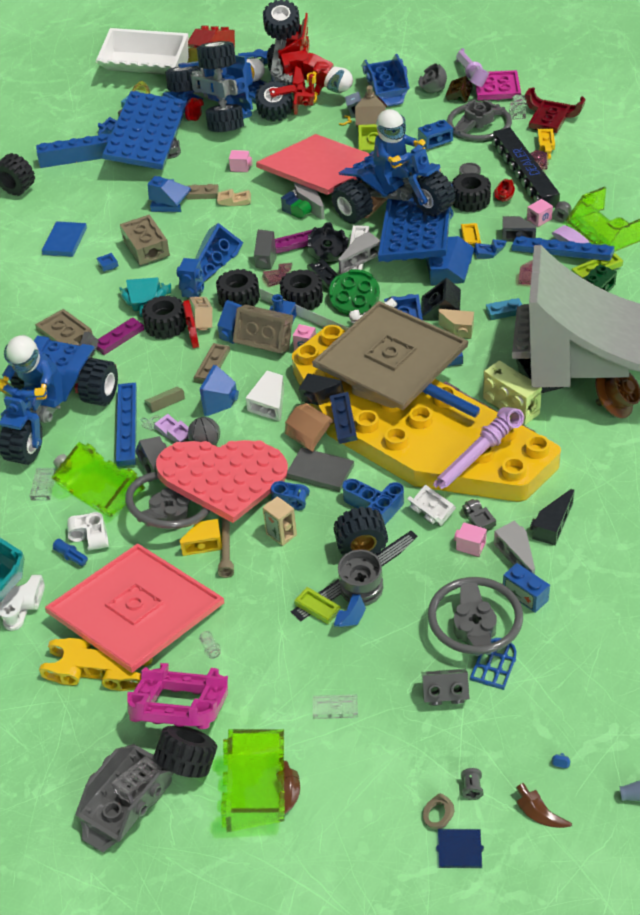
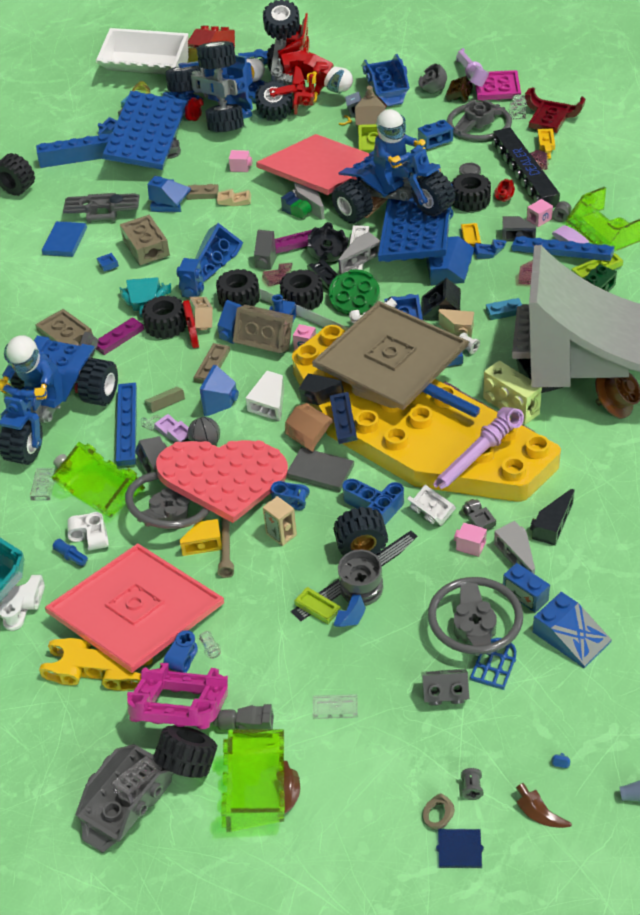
none -> dark grey piece [63,193,140,223]
none -> blue piece [163,630,198,673]
none -> dark grey piece [213,704,274,735]
none -> white bush [459,333,480,354]
none -> blue slope [533,592,612,668]

